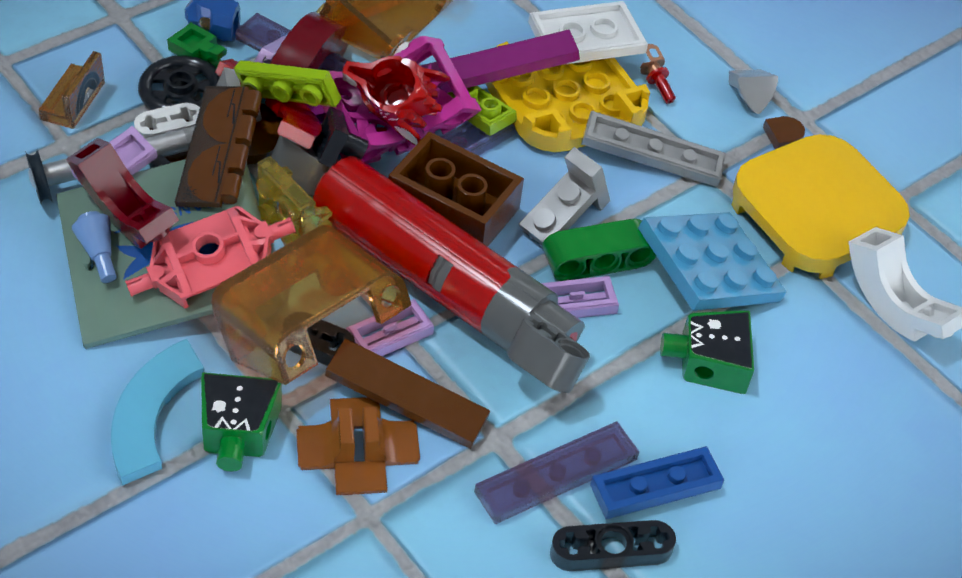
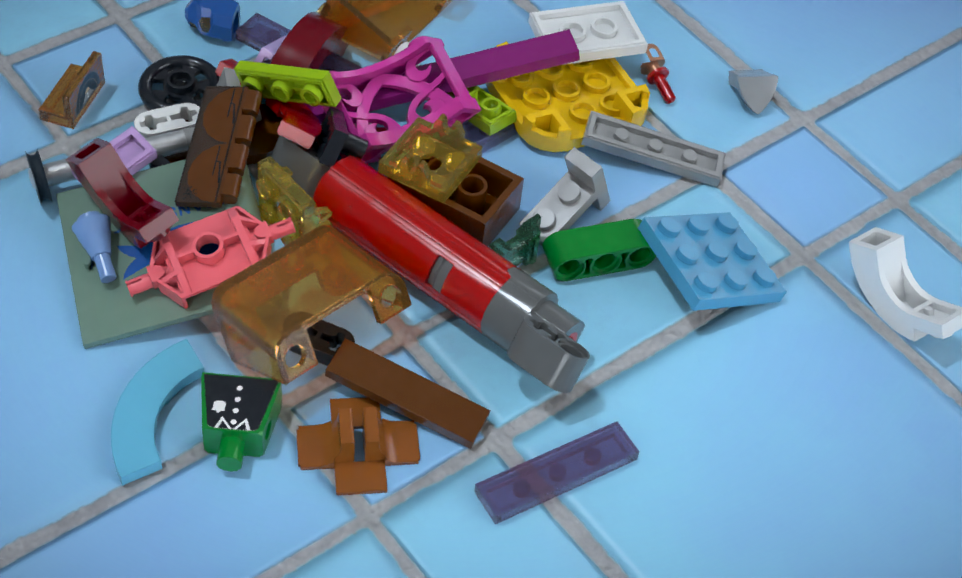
green plate [167,22,227,69] -> none
red piece [342,56,450,146] -> none
lavender tile [346,299,434,356] -> none
lavender tile [541,276,619,318] -> none
black beam [550,520,676,571] -> none
blue plate [590,446,724,520] -> none
torso [660,311,754,394] -> none
yellow tile [731,134,910,279] -> none
reddish brown tile [763,116,805,149] -> none
none -> clear yellow piece [378,113,483,204]
none -> clear green piece [488,213,541,266]

